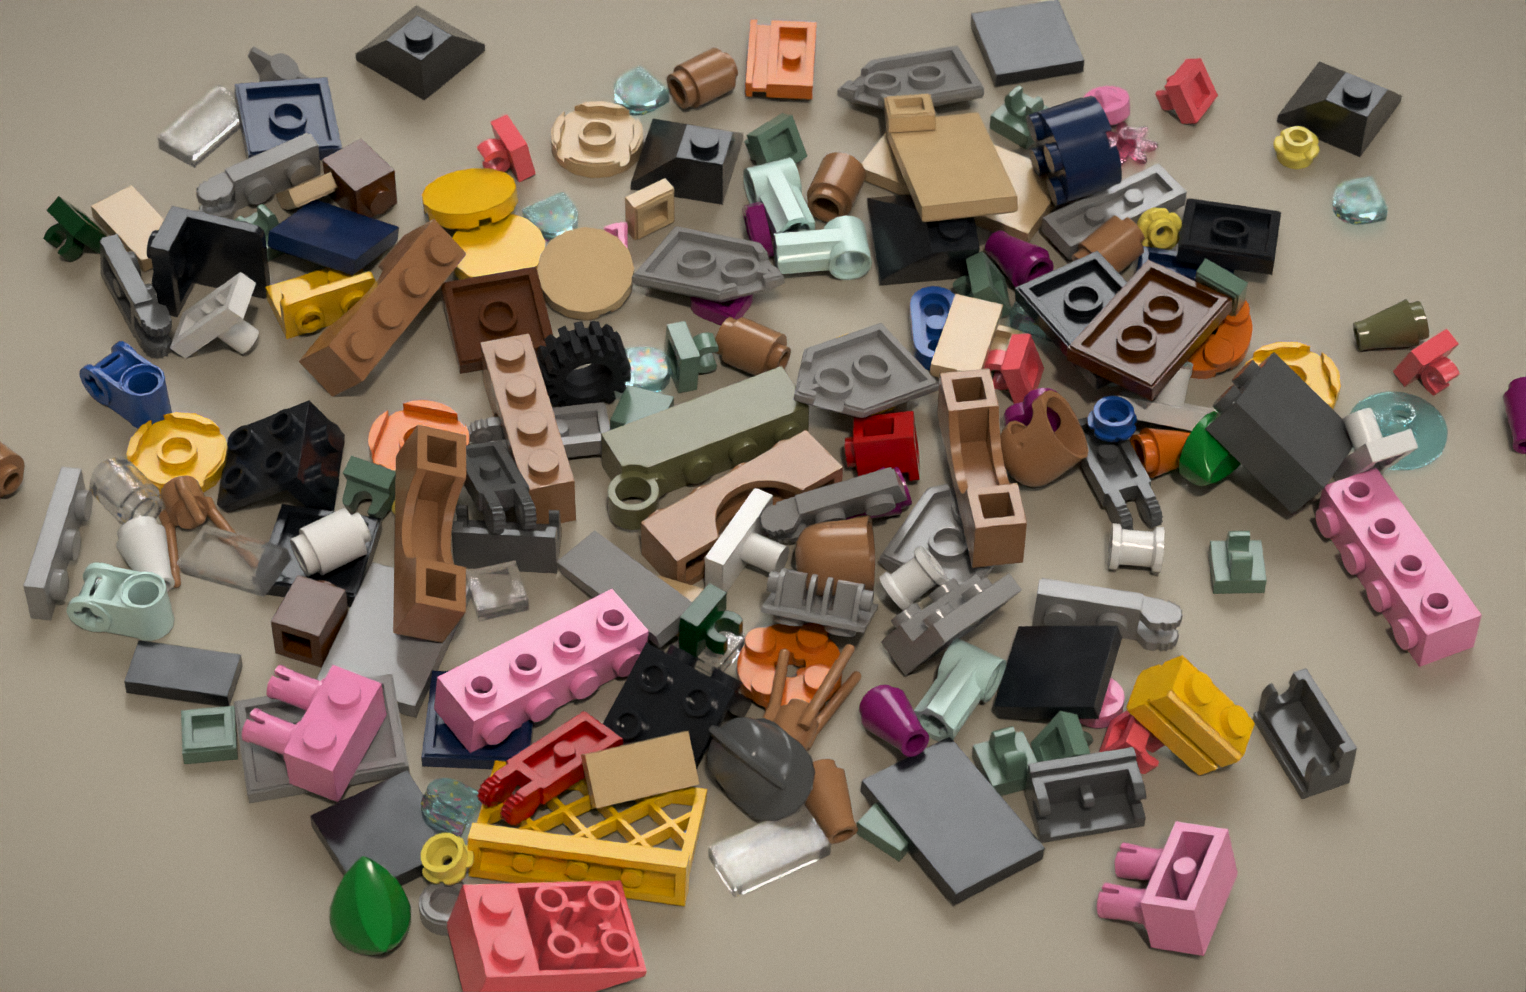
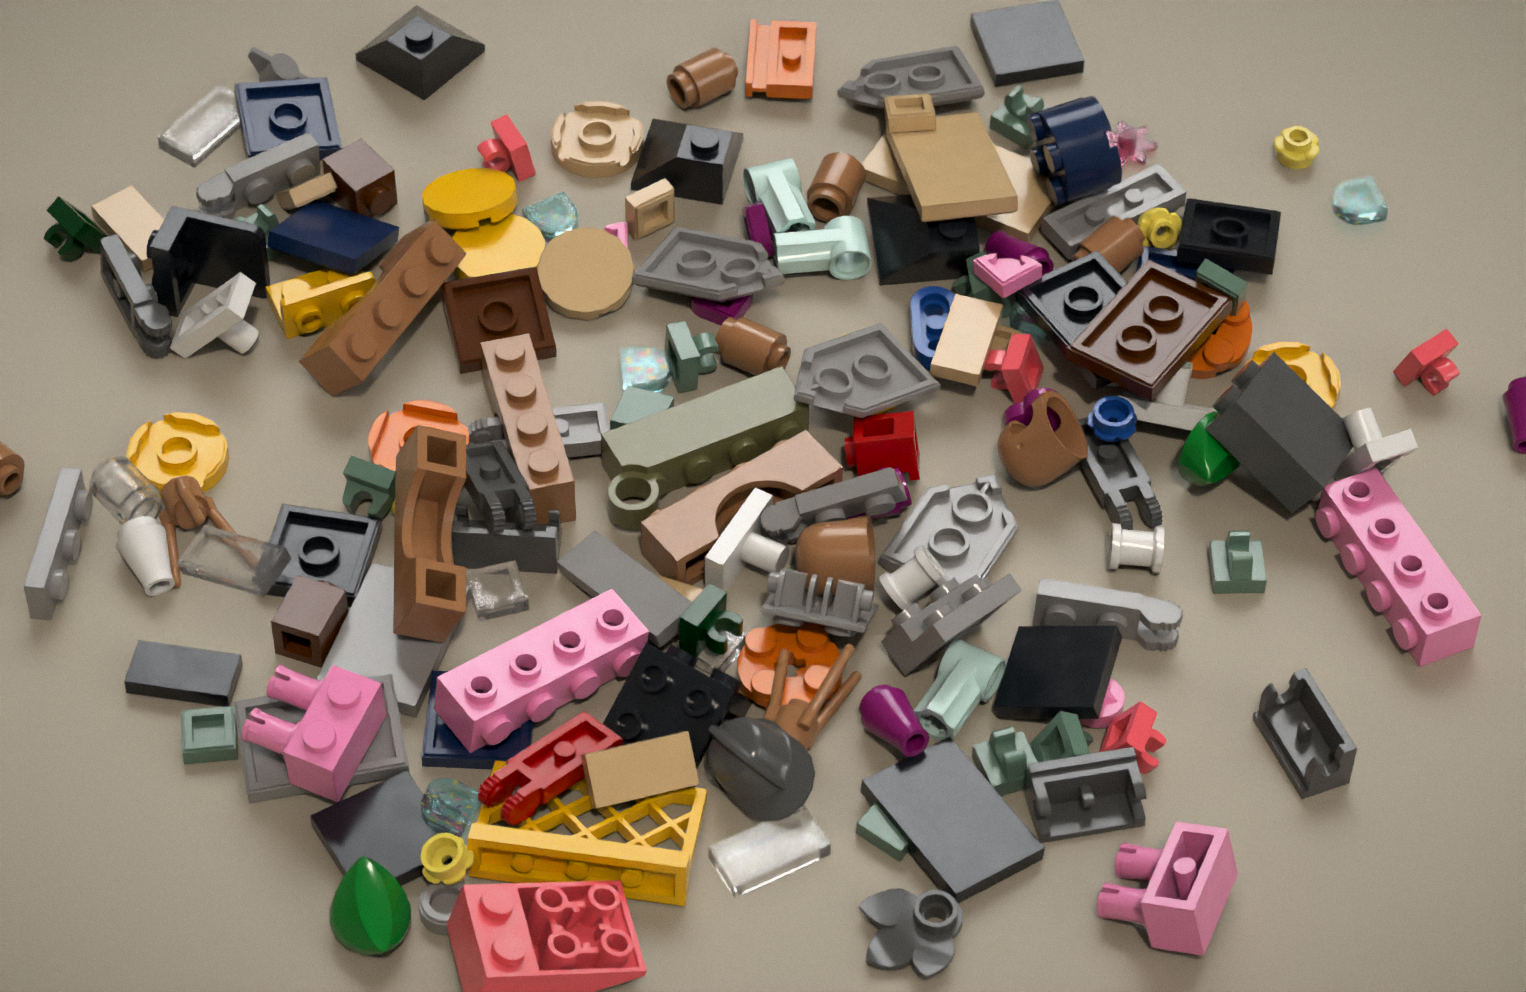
light aqua piece [67,562,175,641] -> none
blue piece [79,341,172,429] -> none
black bracket [217,400,345,512] -> none
white brick [290,508,371,576] -> none
black tyre [537,321,632,407] -> none
clear light blue tile [614,66,669,116] -> none
sand green tile [744,113,808,165] -> none
medium nougat cone [804,759,858,844] -> none
medium nougat arch [937,368,1027,568] -> none
bright pink tile [1083,86,1130,126] -> none
yellow brick [1126,655,1255,775] -> none
orange cone [1129,428,1191,478] -> none
coral tile [1155,58,1218,124] -> none
black slope [1277,61,1402,157] -> none
clear light blue dish [1350,391,1448,470] -> none
olive cone [1353,299,1429,351] -> none
none -> dark grey plate [859,888,963,979]
none -> bright pink tile [973,253,1042,298]

